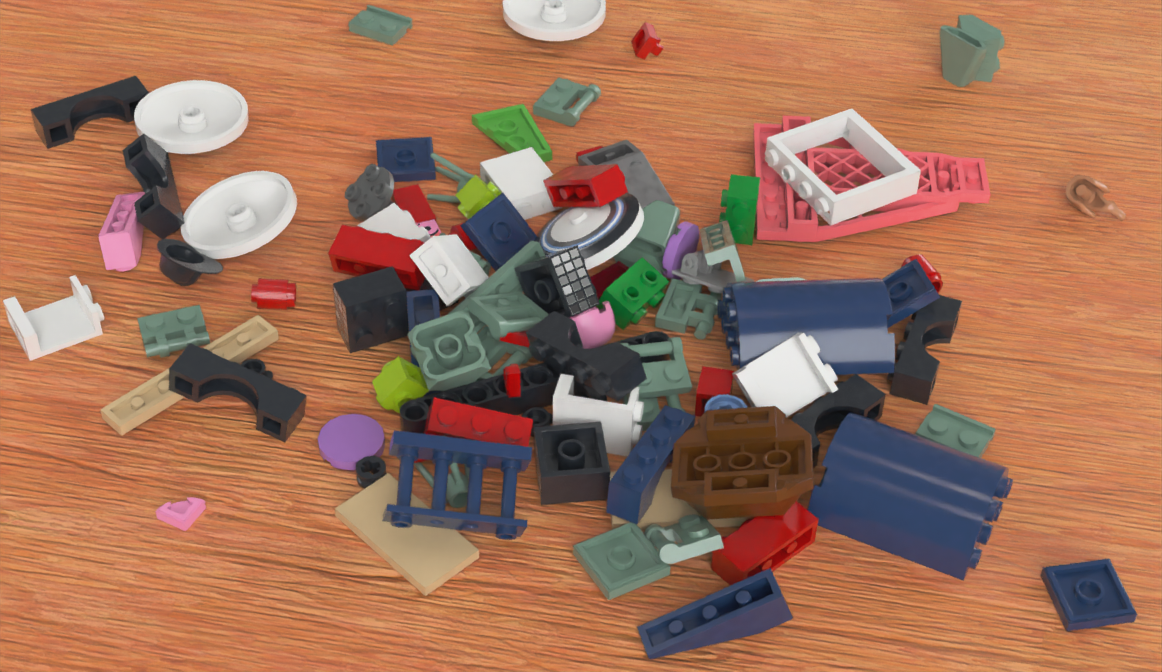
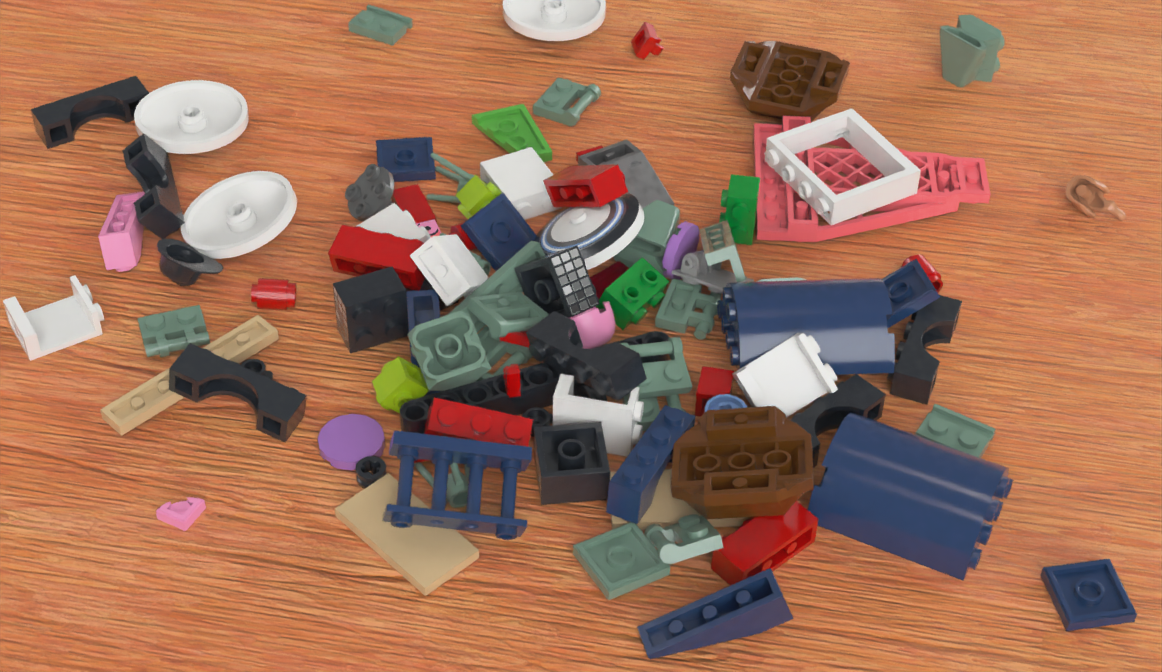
none -> reddish brown piece [730,41,850,122]

